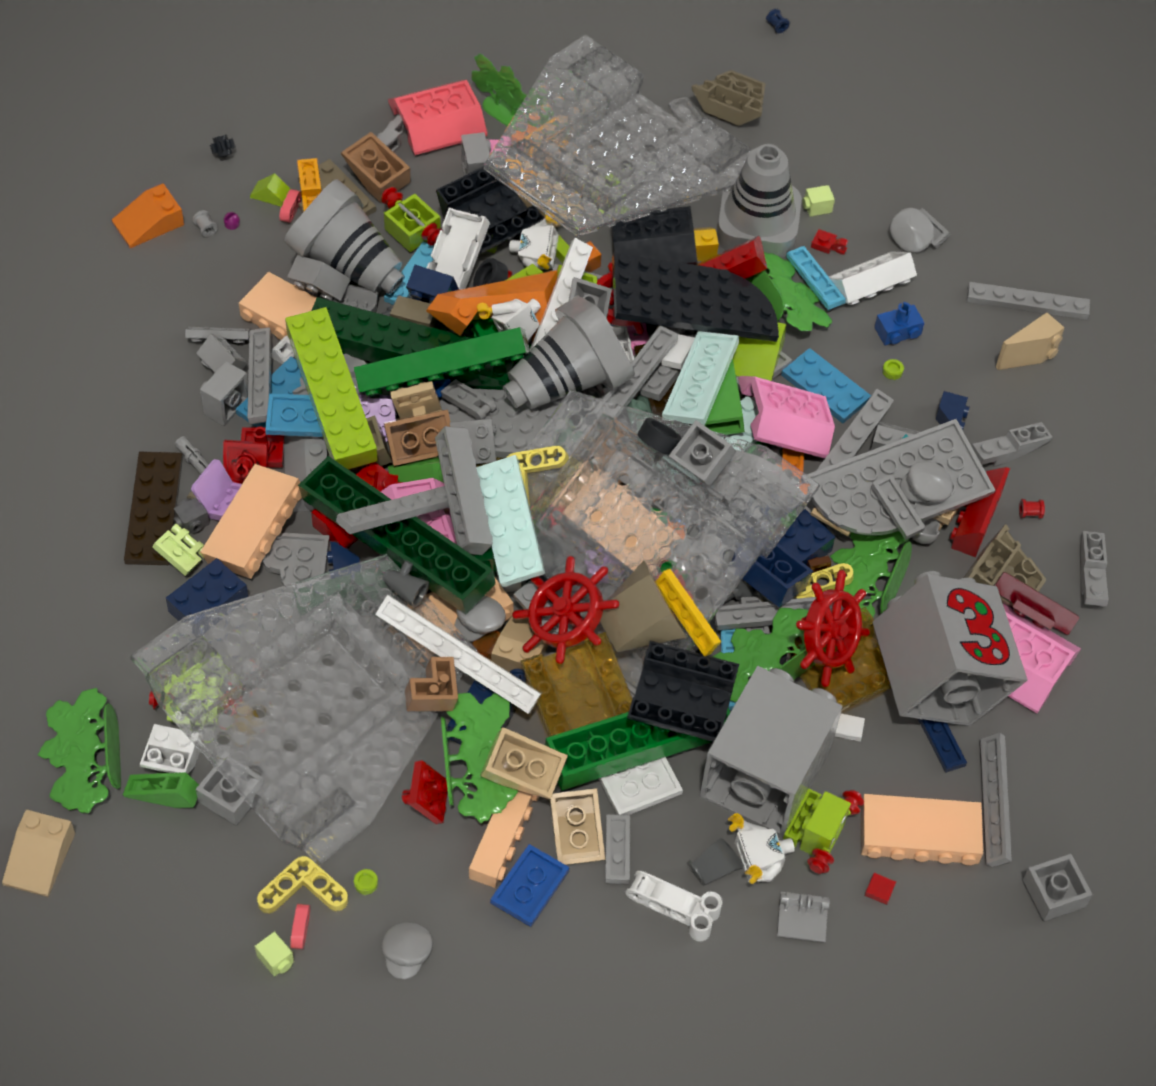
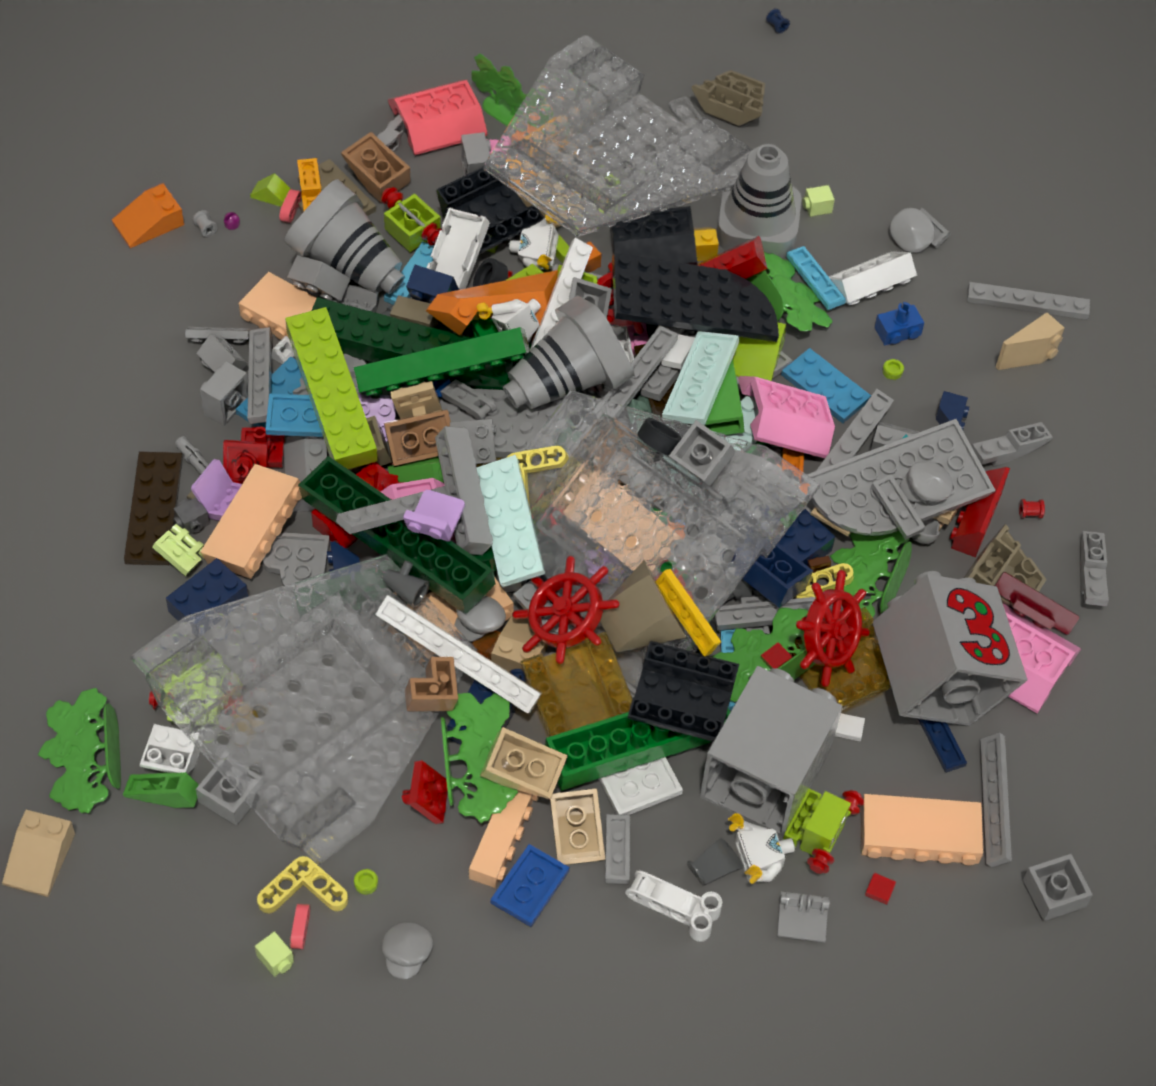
black gear [210,134,235,158] -> none
red plate [811,229,848,255] -> none
none -> lavender bracket [403,490,465,541]
none -> red tile [761,642,793,669]

